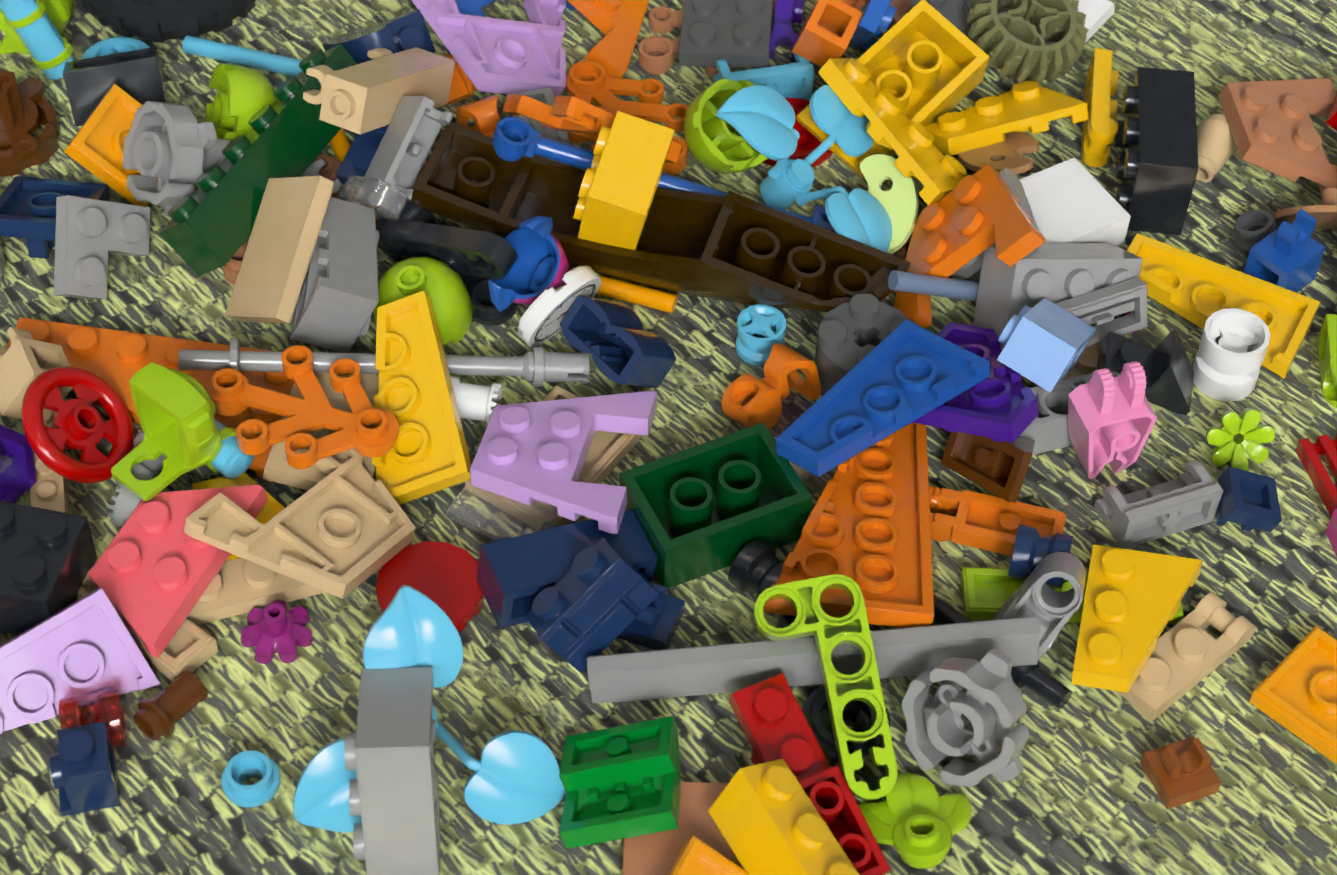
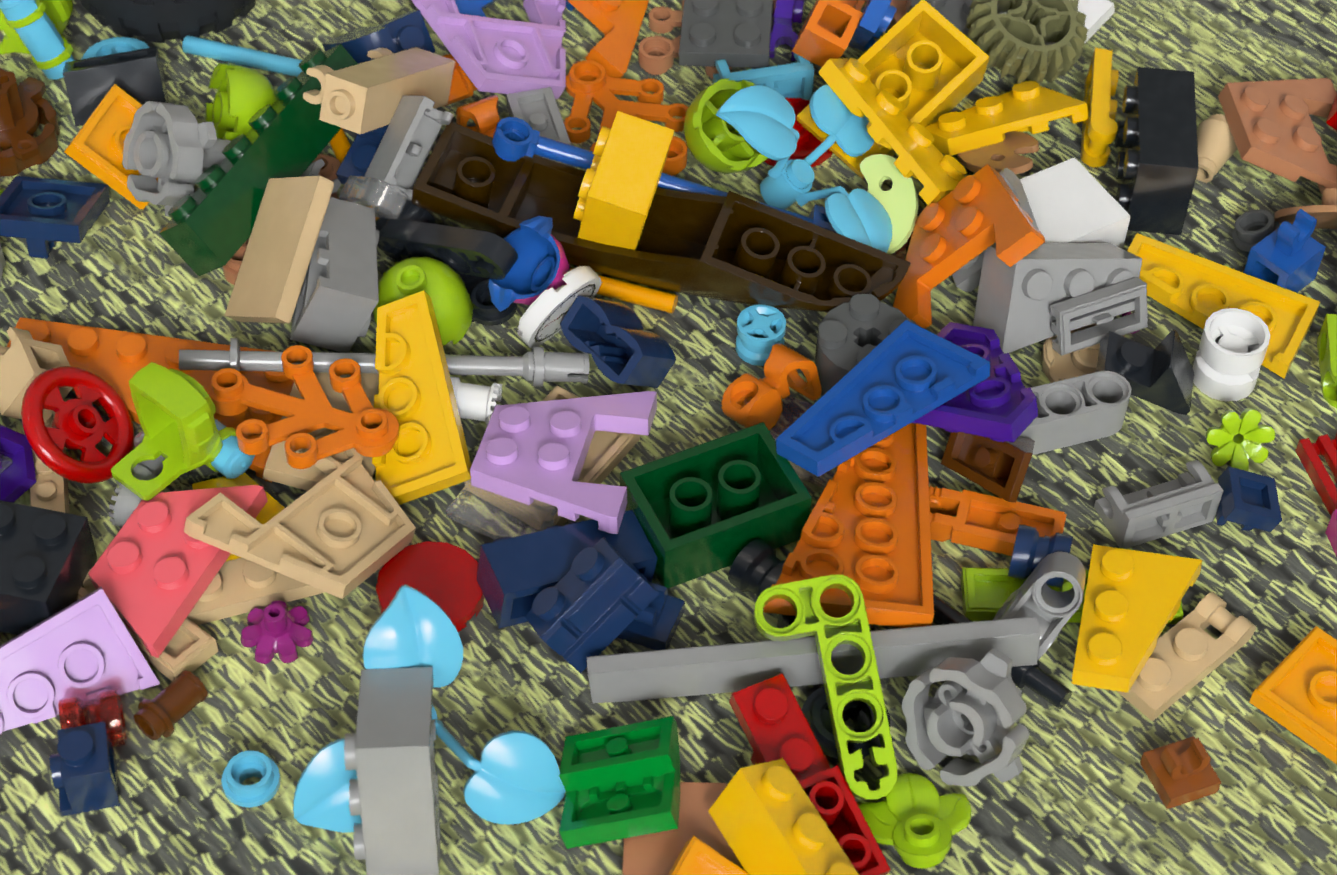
light grey plate [54,195,150,300] -> none
orange wing [502,94,683,163] -> none
sand blue bar [888,270,979,301] -> none
light blue brick [997,297,1096,393] -> none
bright pink hinge [1068,361,1157,479] -> none

